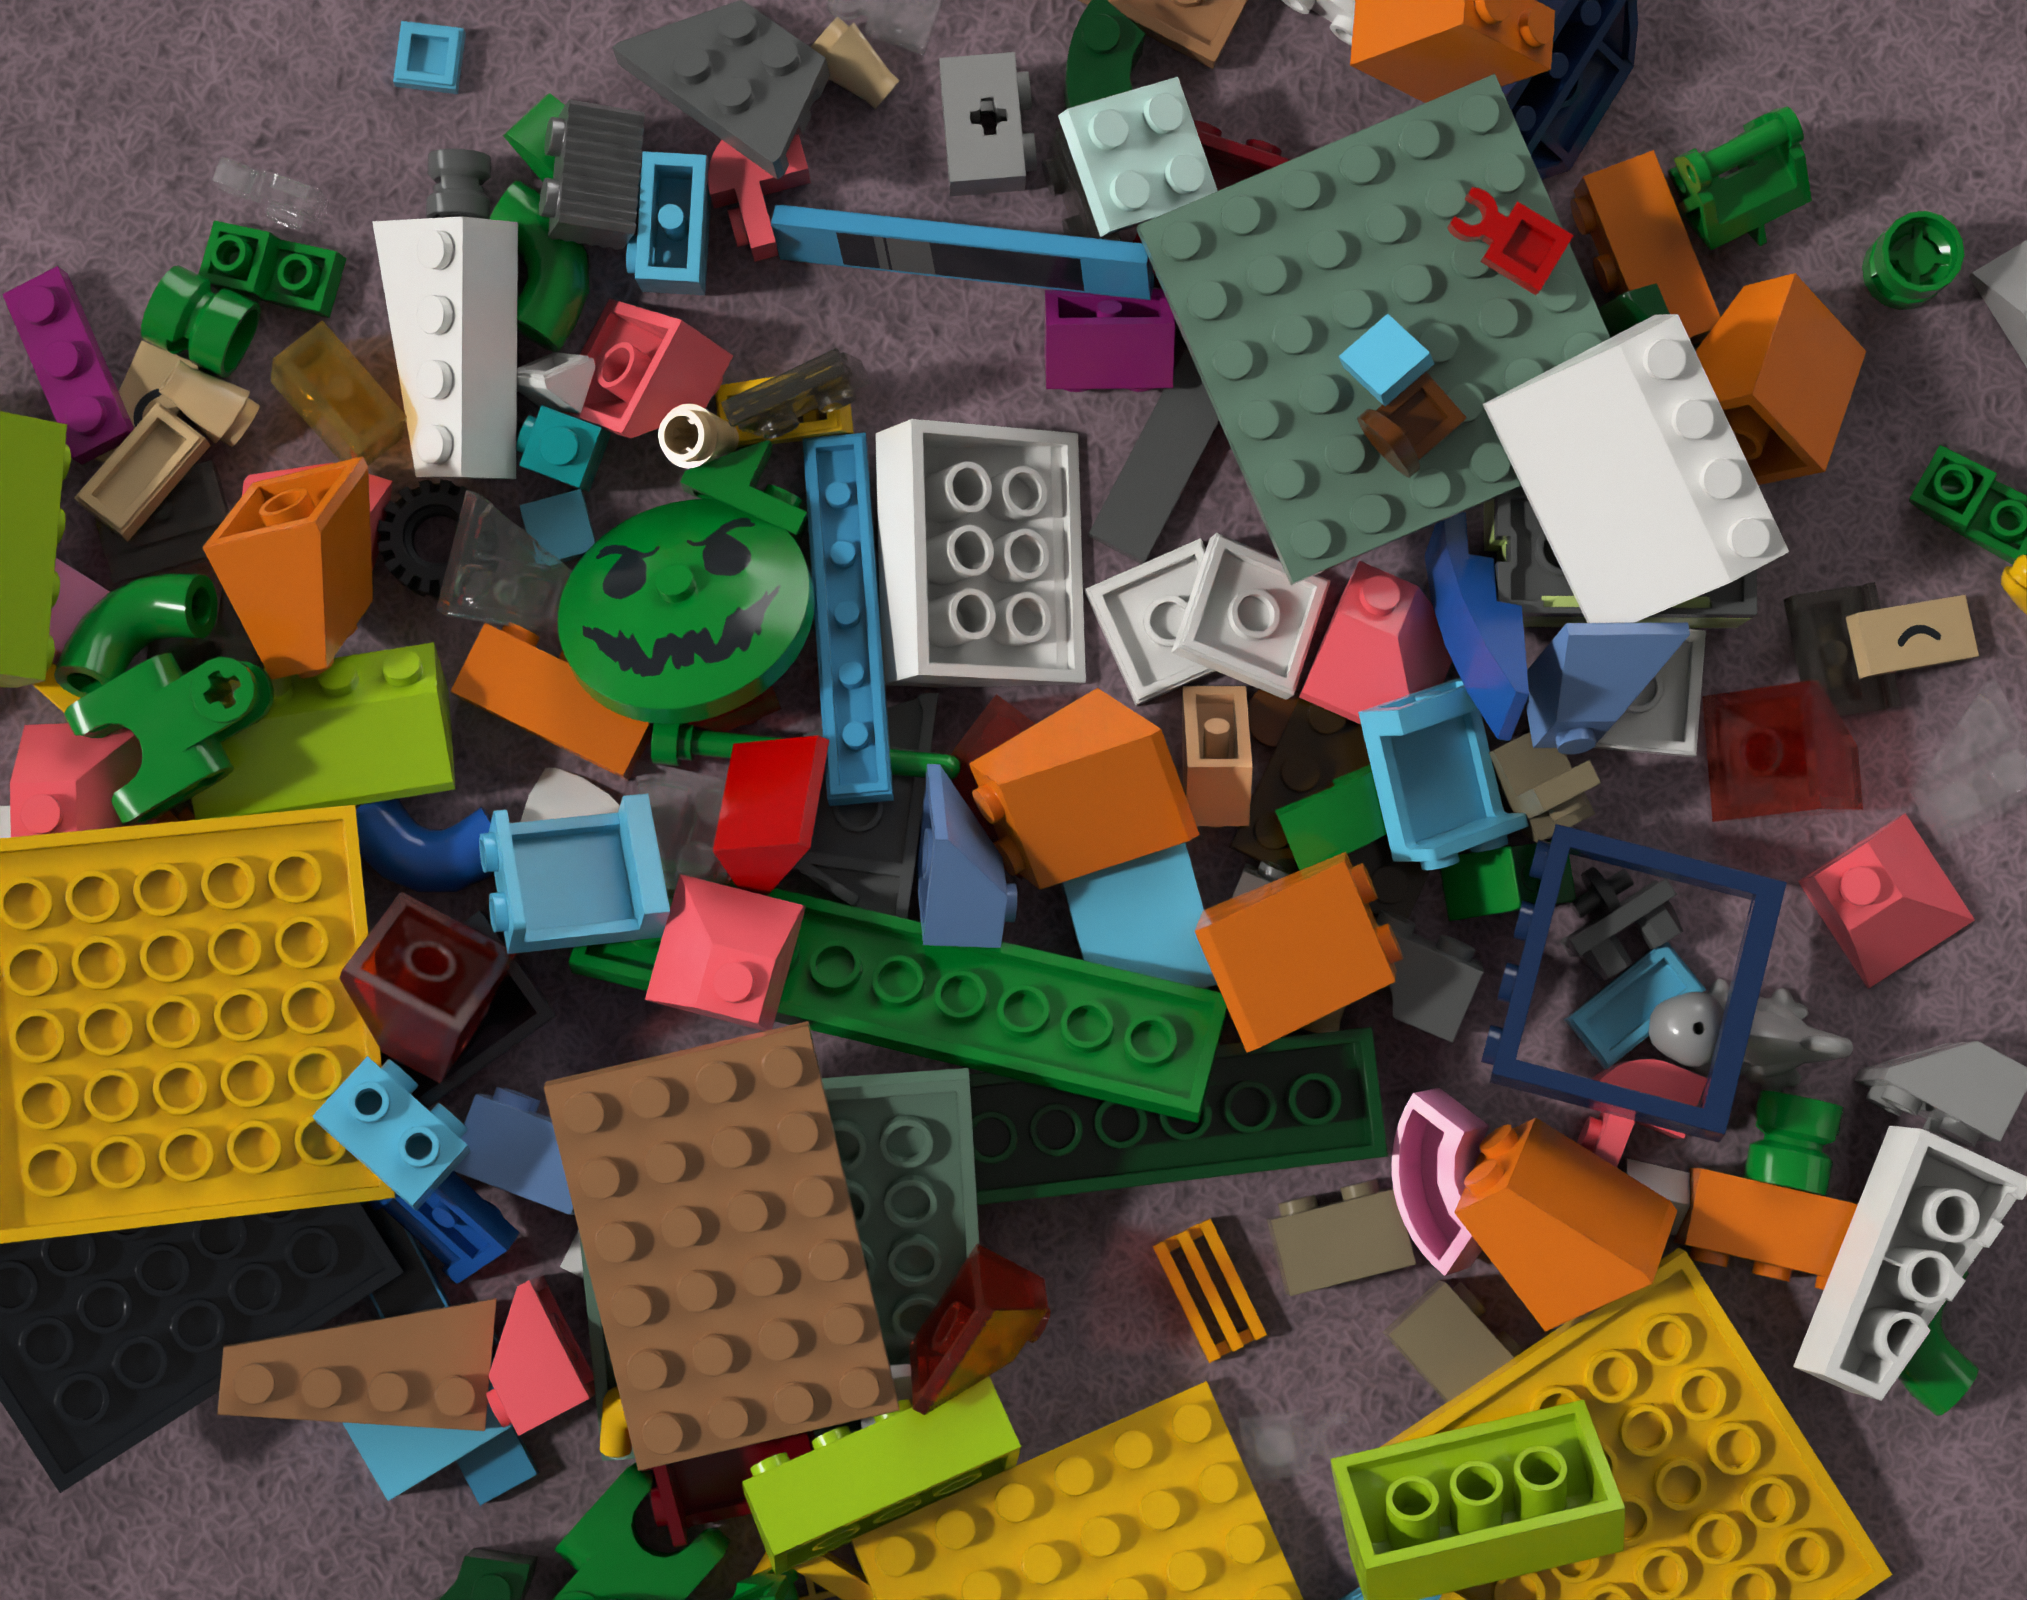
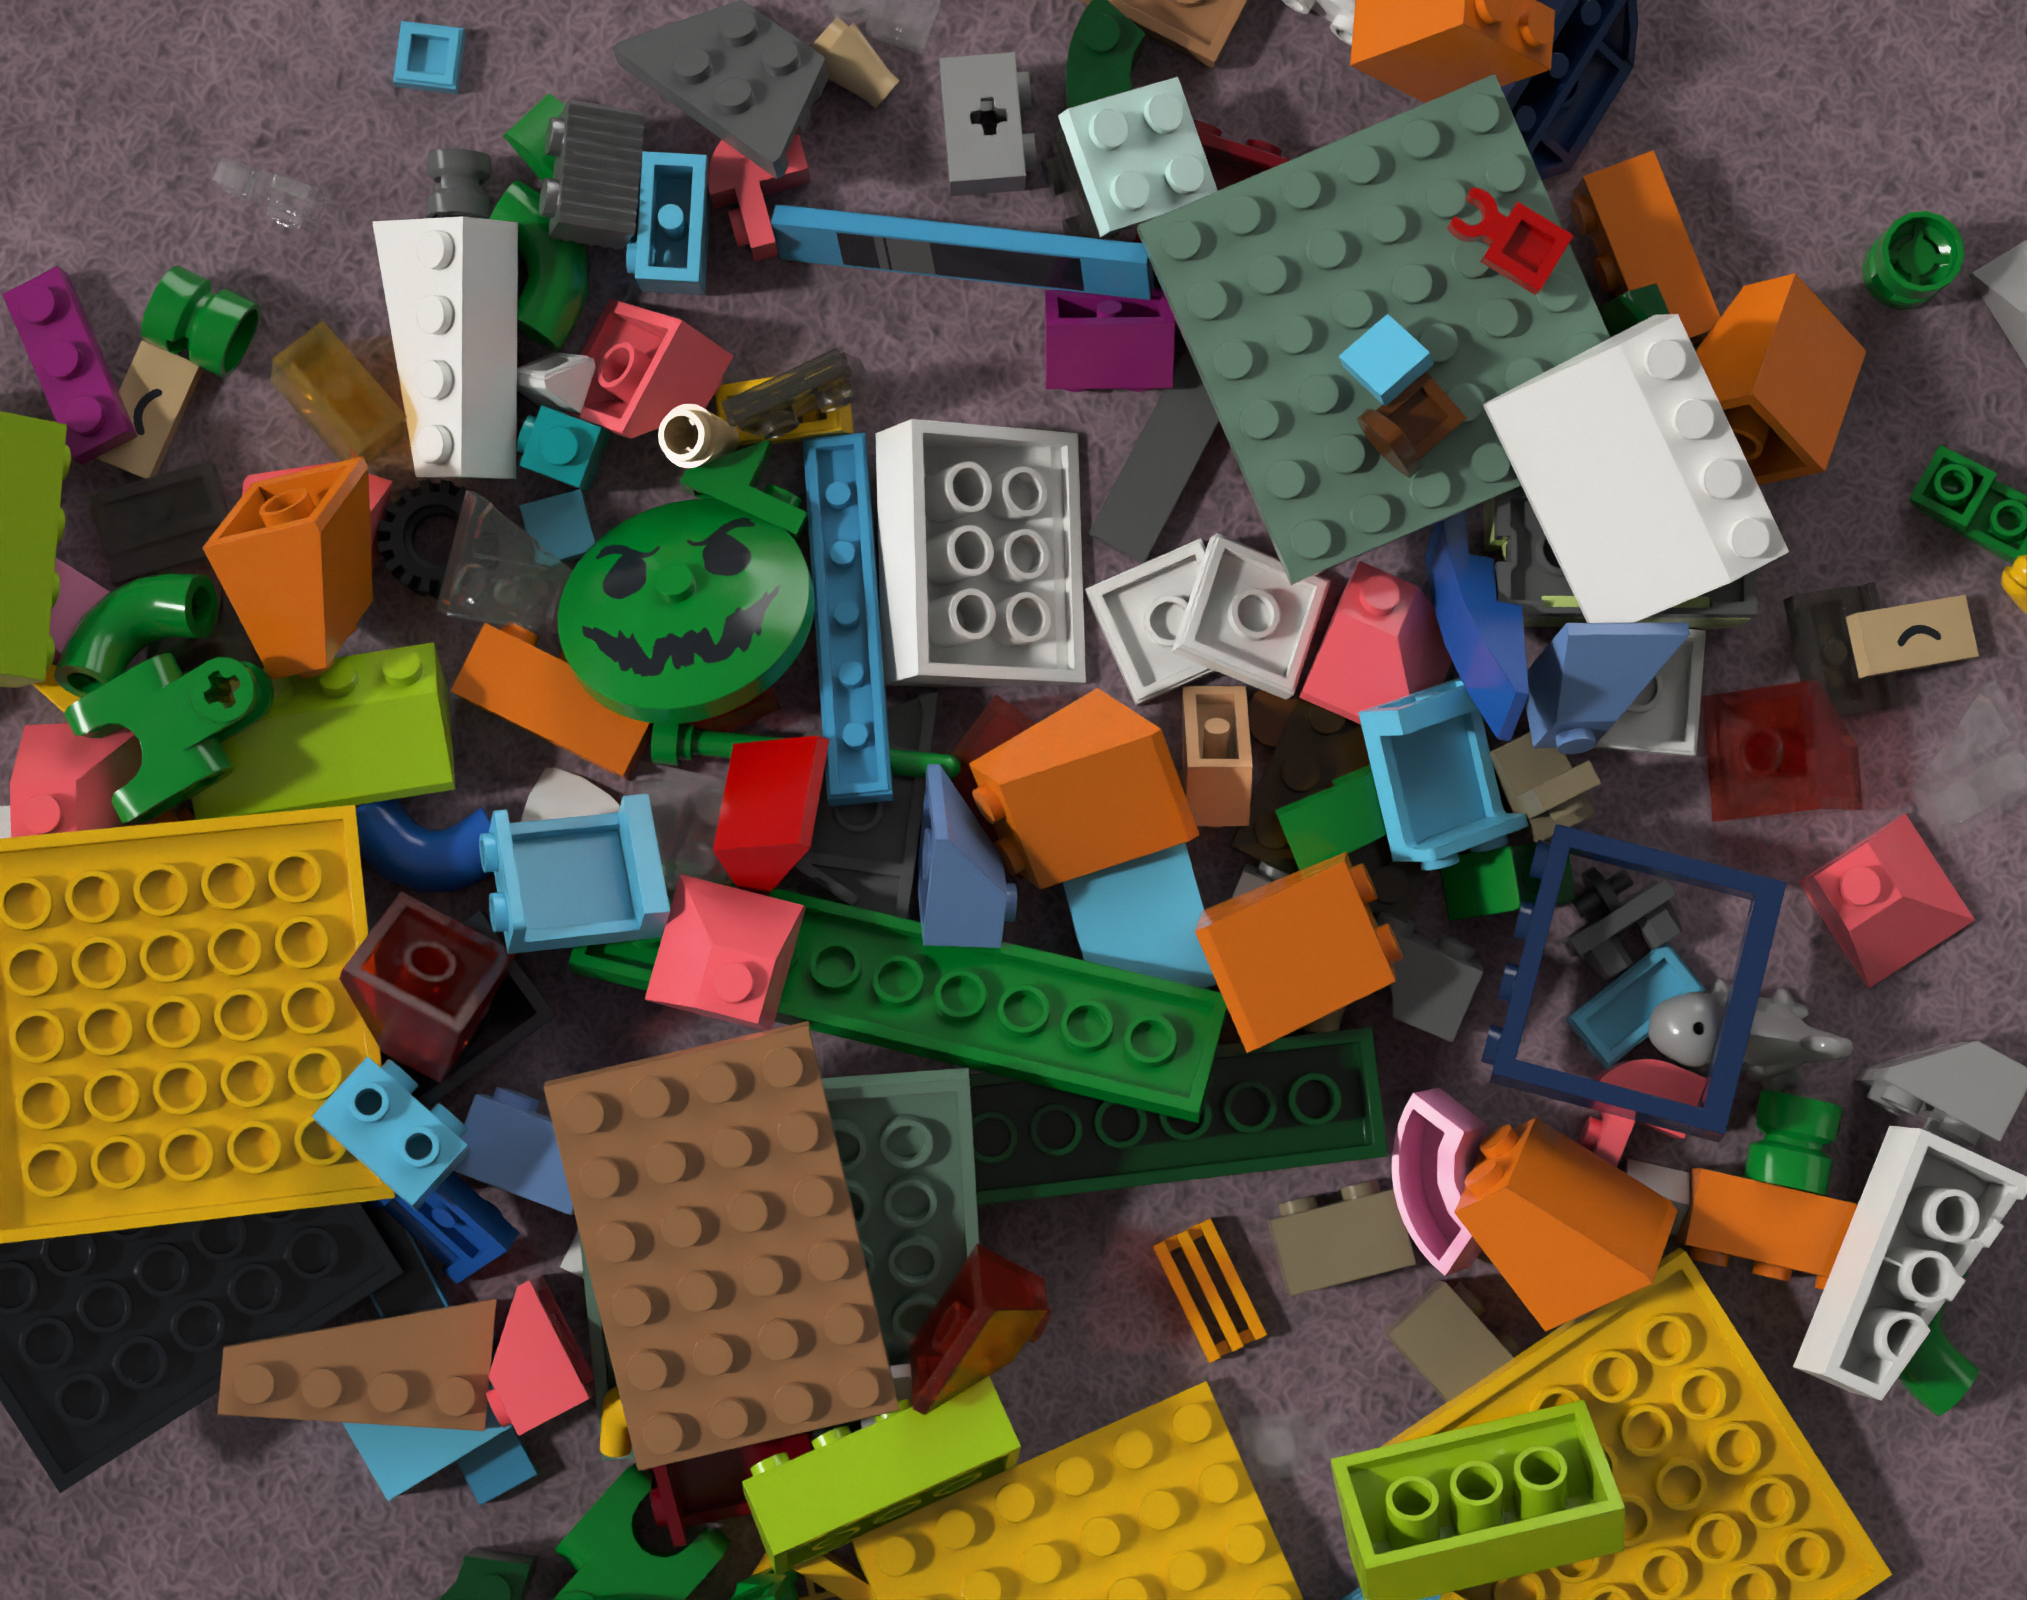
tan tile [74,402,211,542] -> none
tan cone [159,360,260,447] -> none
green slope [198,220,347,318] -> none
green piece [1668,106,1812,250] -> none

